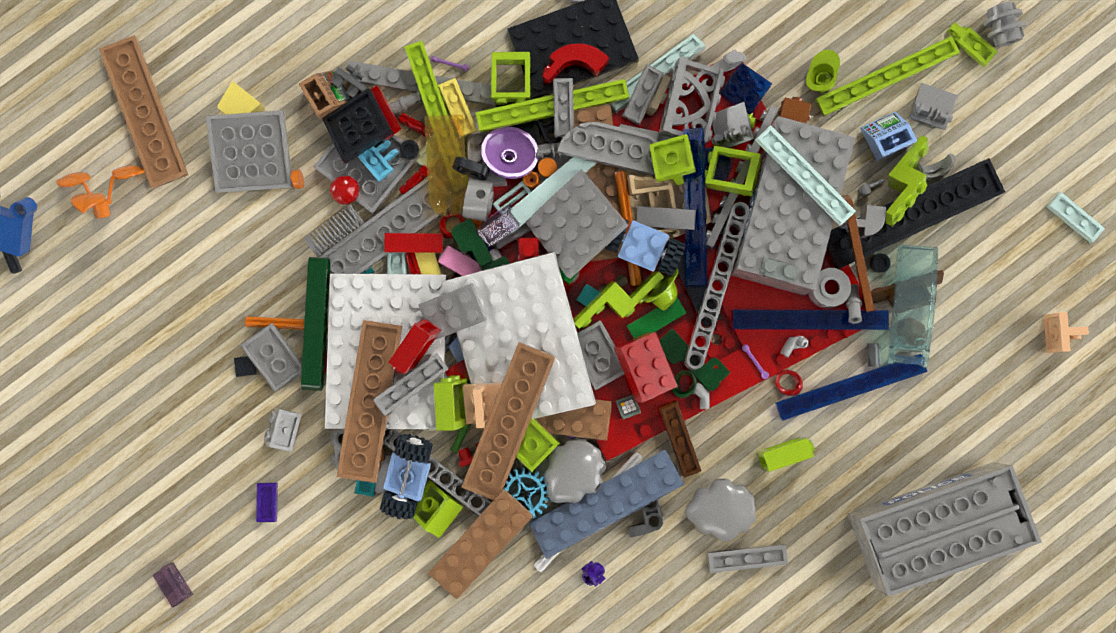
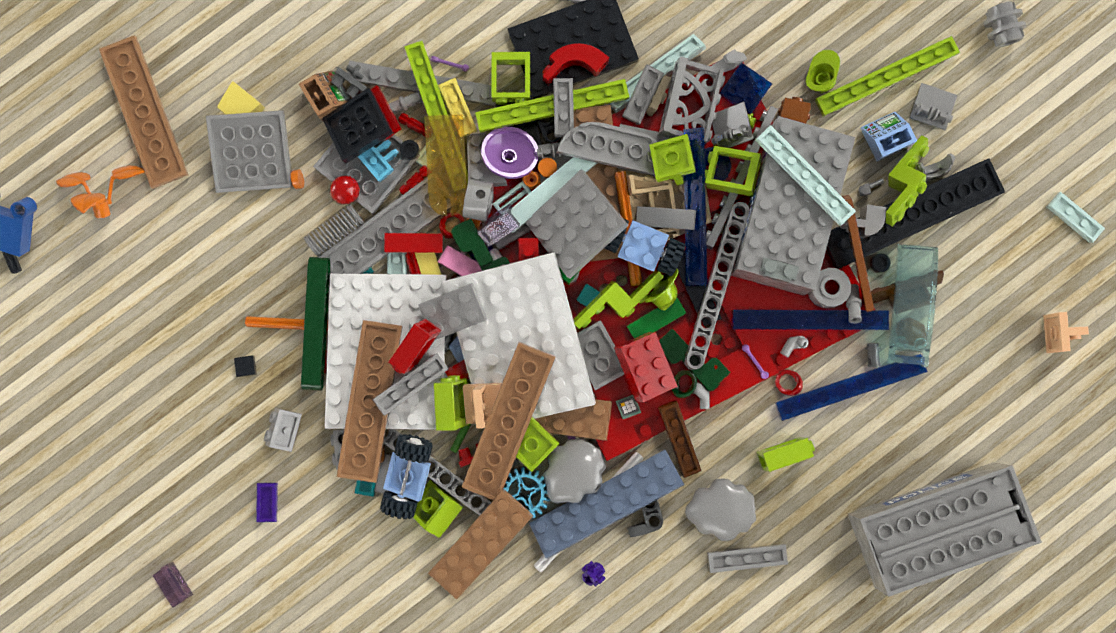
light grey tile [240,322,302,392] -> none
black beam [452,157,490,181] -> none
lime hinge [947,22,998,67] -> none

